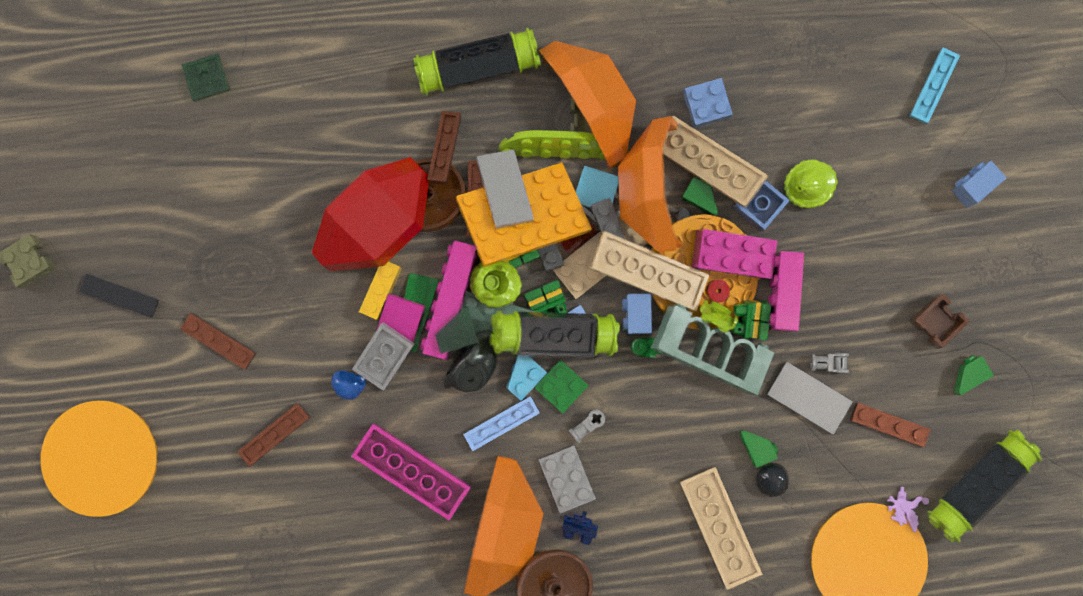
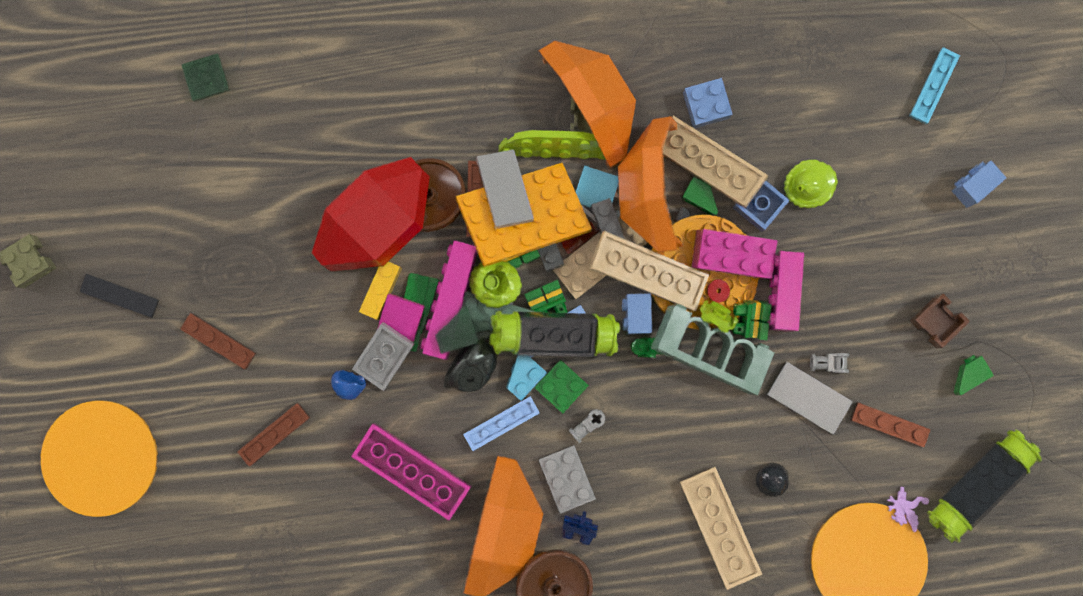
black brick [413,28,541,96] -> none
copper plate [427,111,461,185] -> none
green slope [739,430,779,468] -> none

